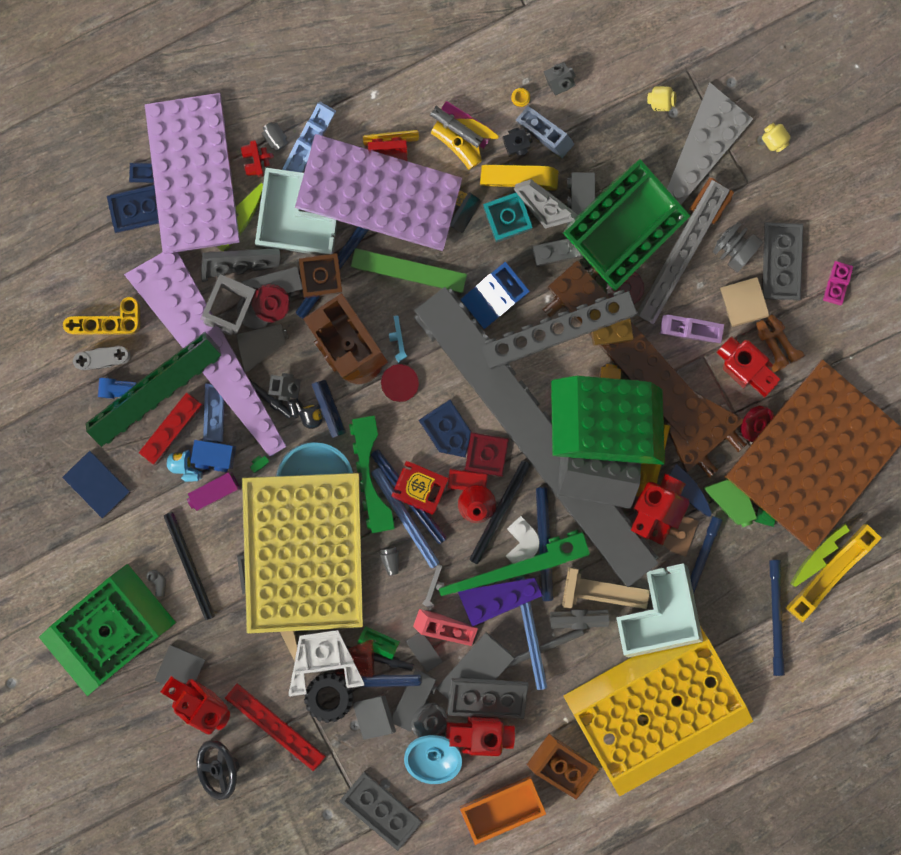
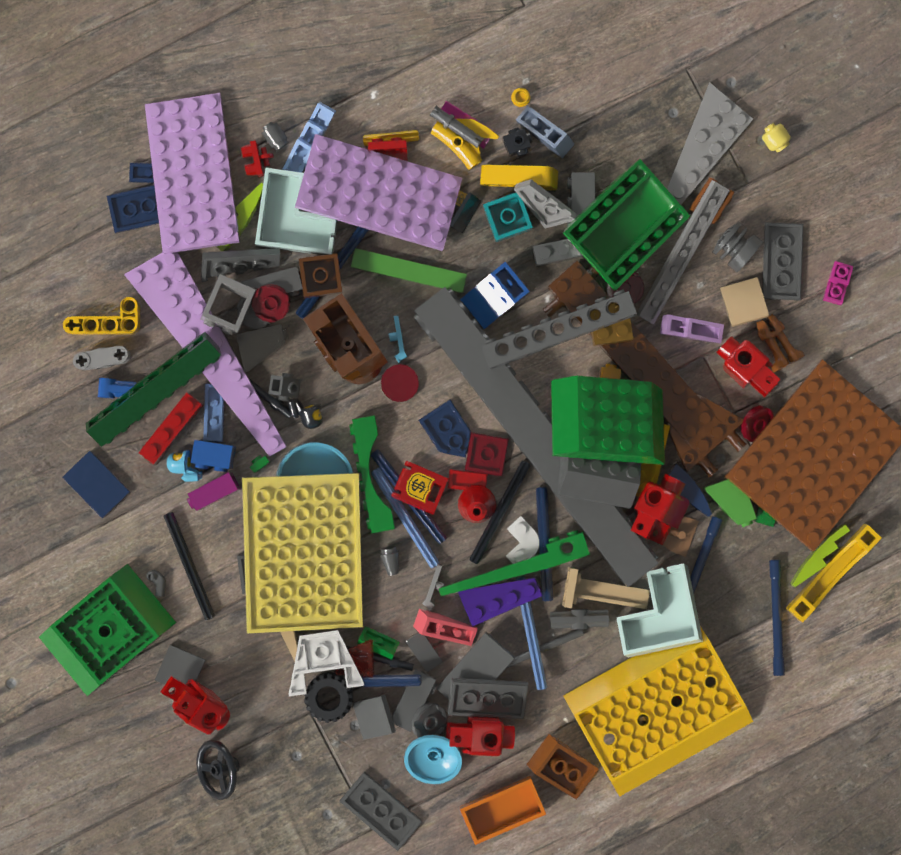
red tile [225,683,326,771] -> none
dark blue tile [311,380,346,438] -> none
dark grey brick [544,62,576,96] -> none
light yellow head [647,86,676,111] -> none

